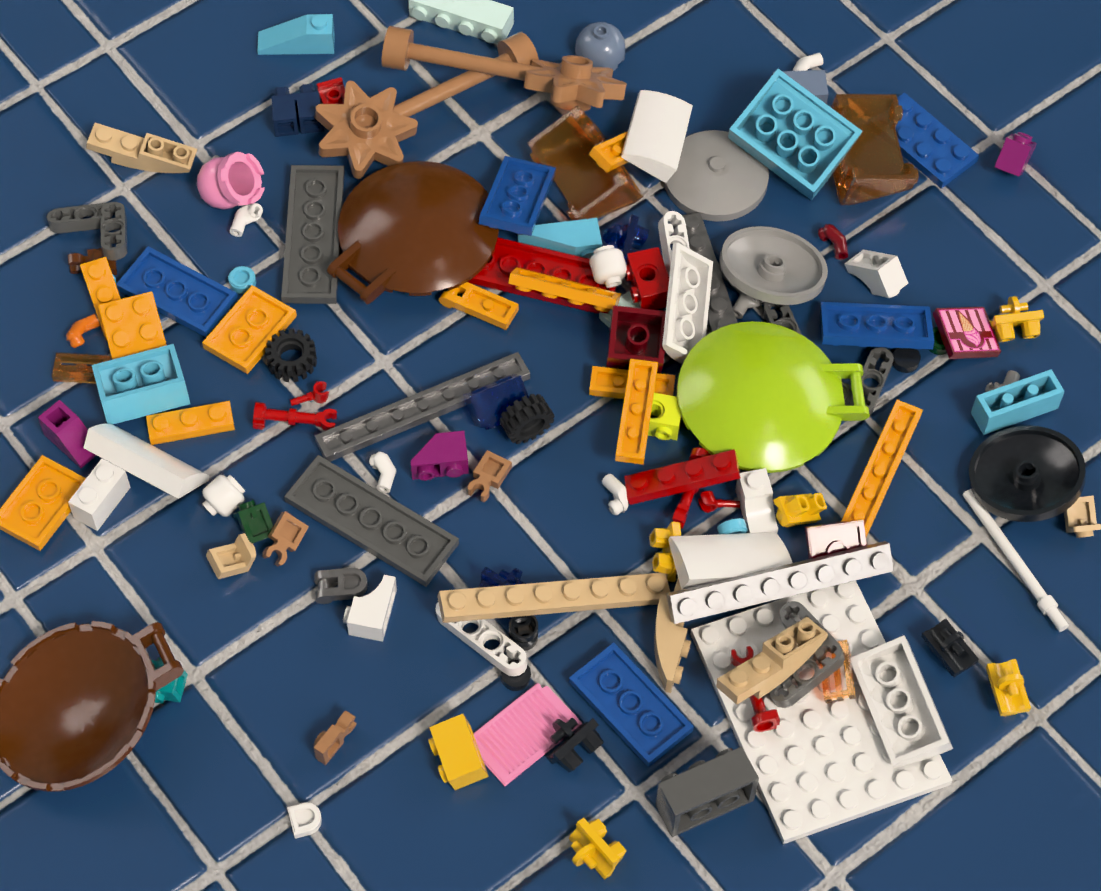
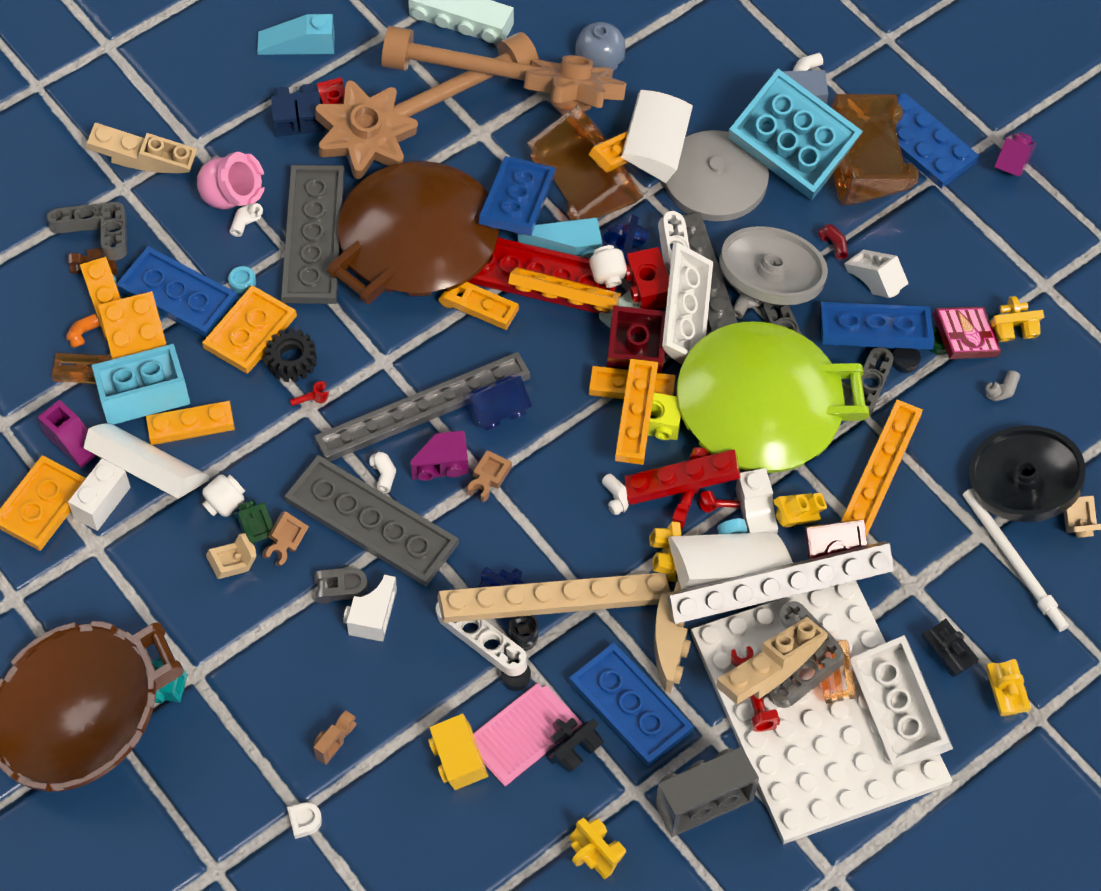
red piece [253,402,337,431] -> none
black tyre [499,394,555,444] -> none
medium azure brick [971,369,1065,435] -> none

